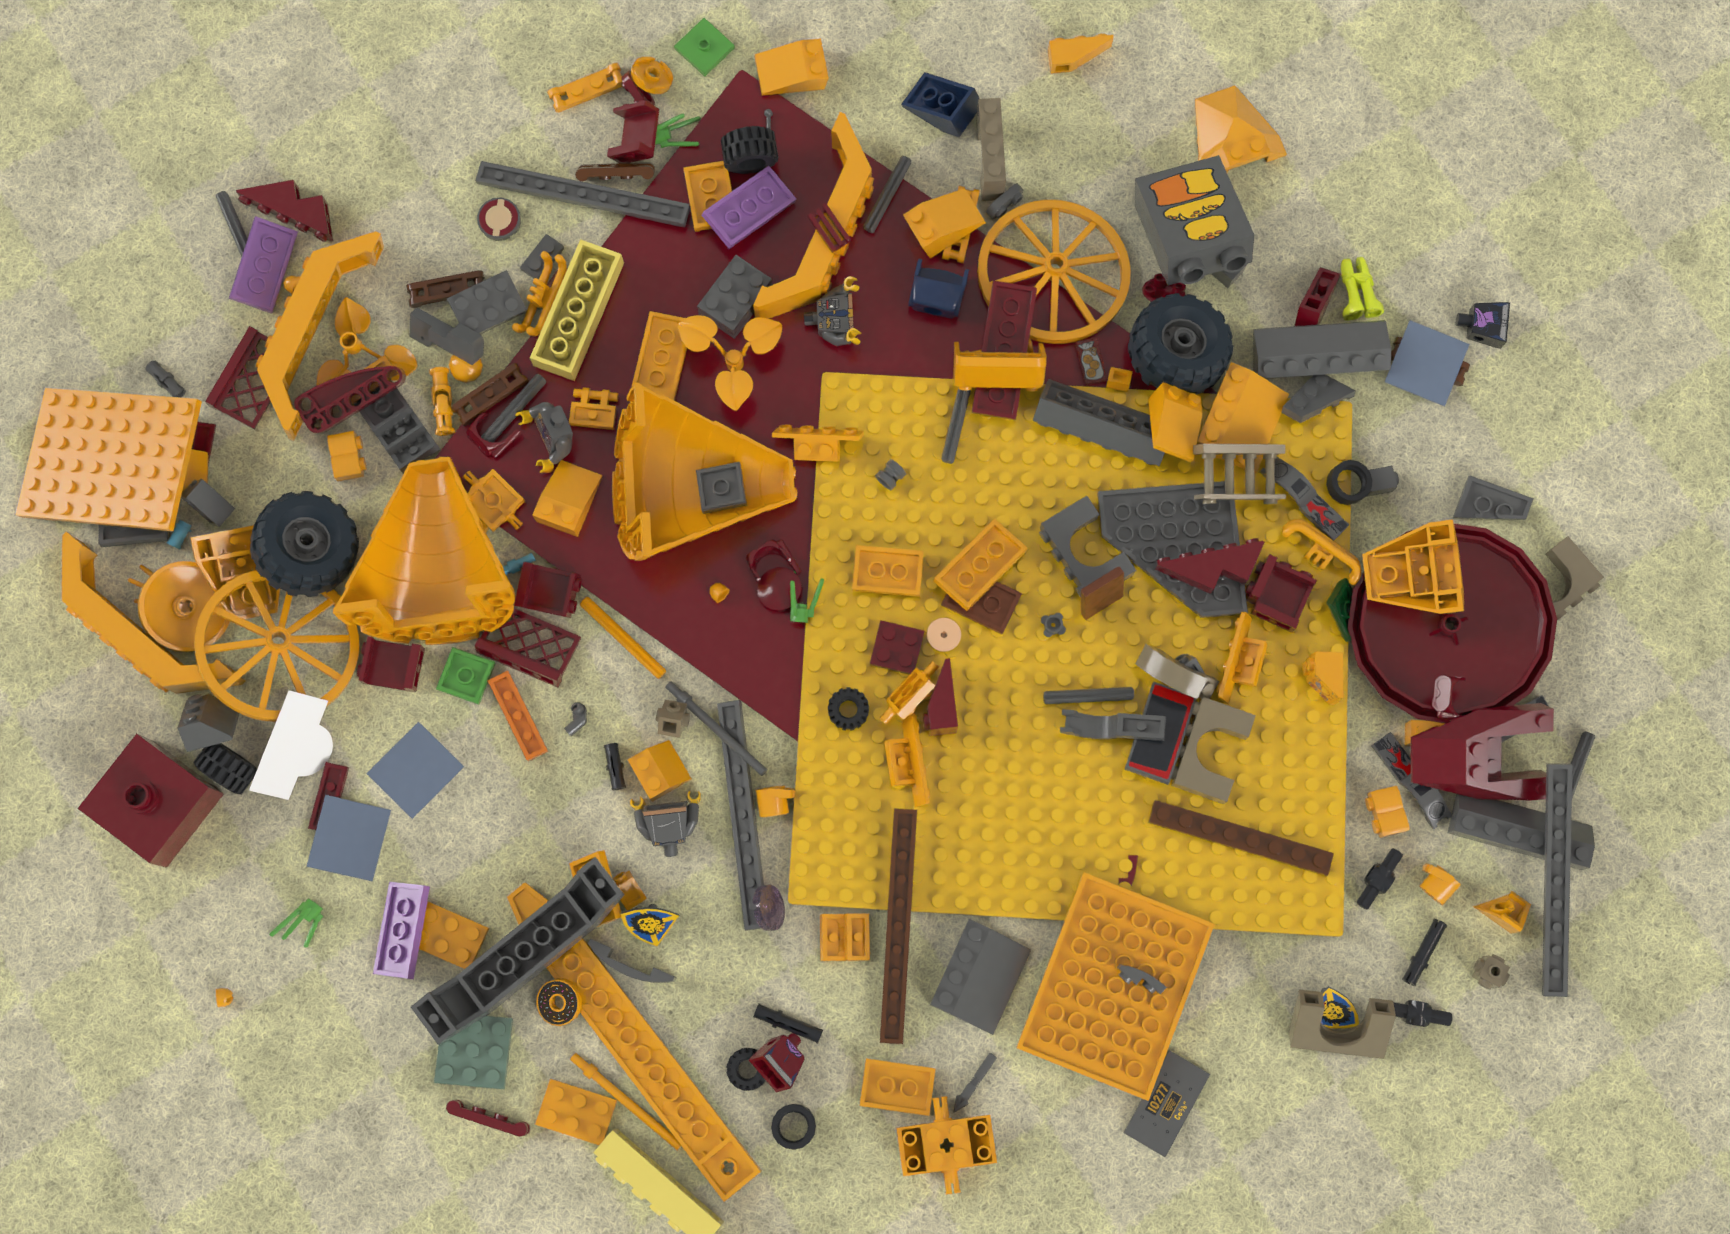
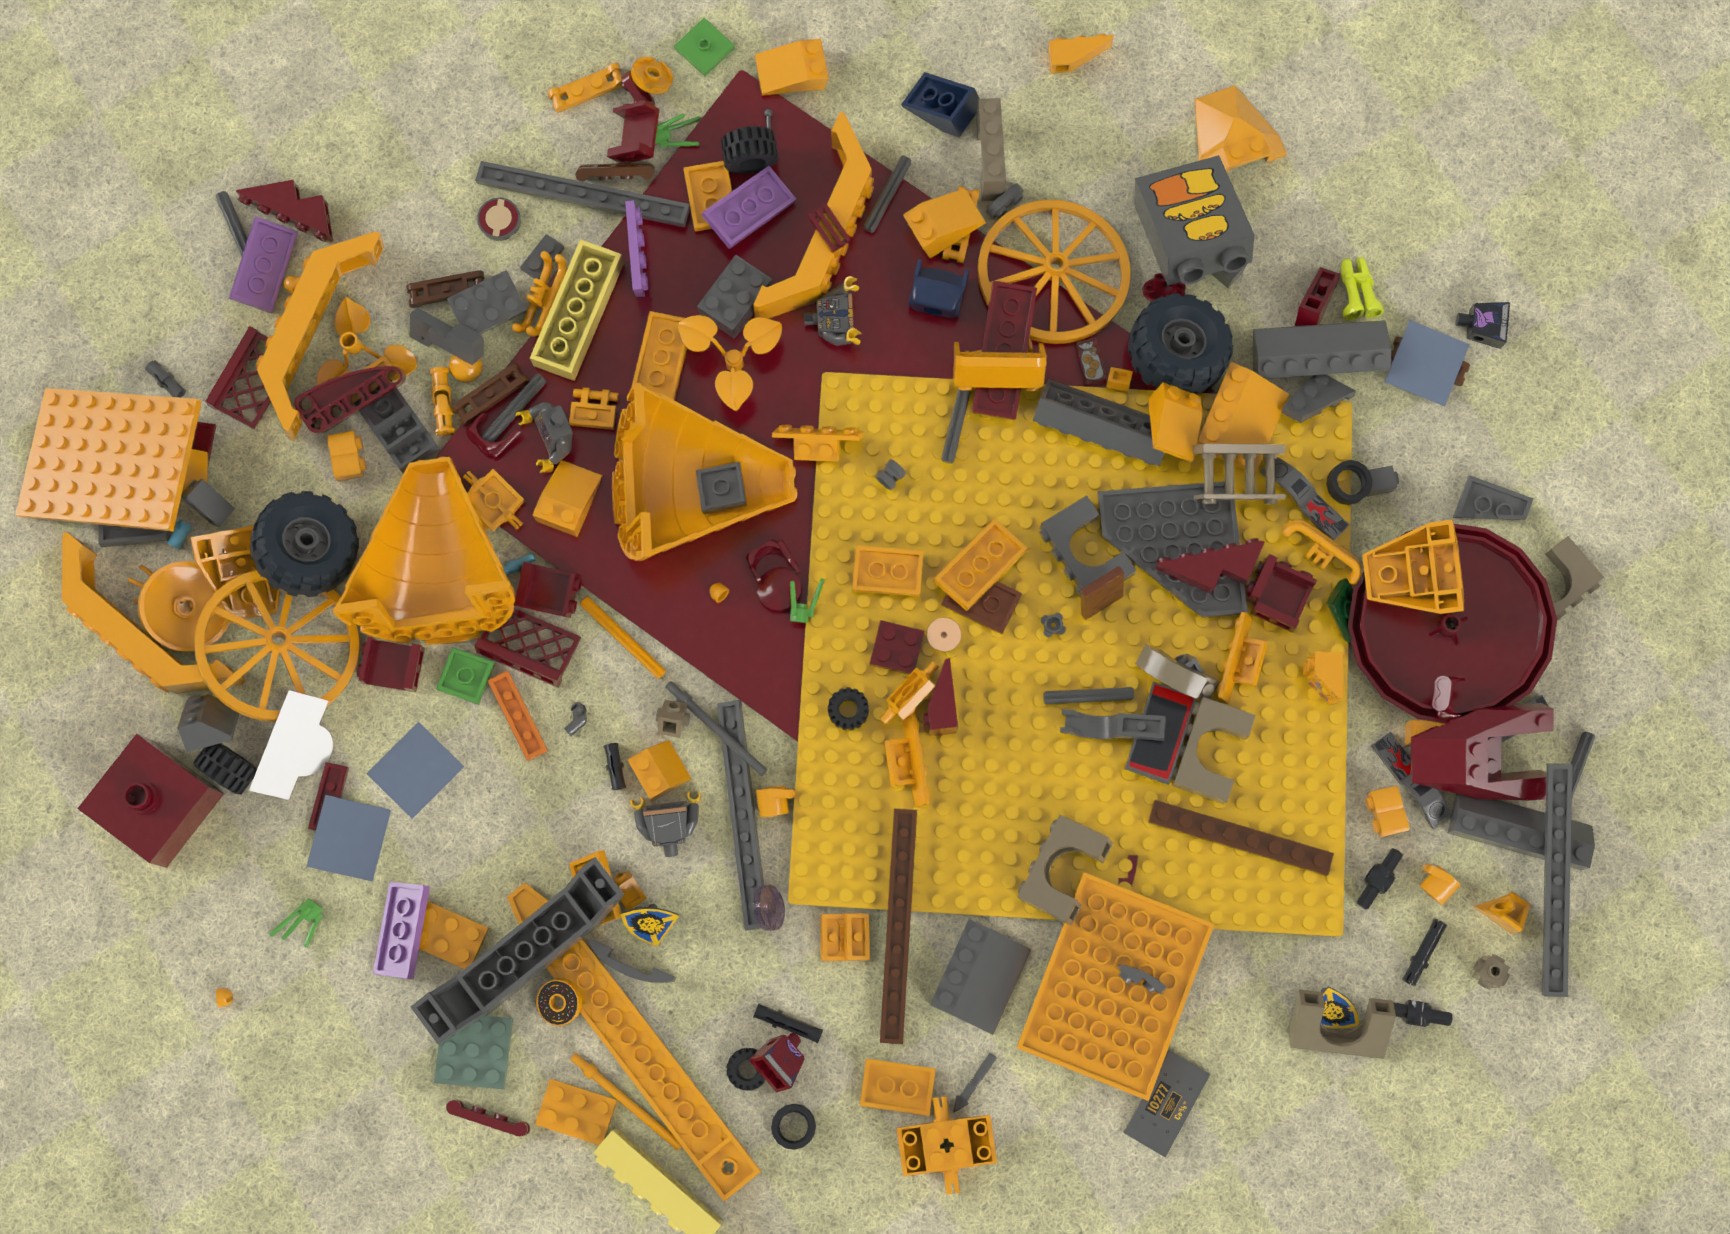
none -> medium lavender plate [625,201,648,297]
none -> dark tan arch [1018,815,1113,926]

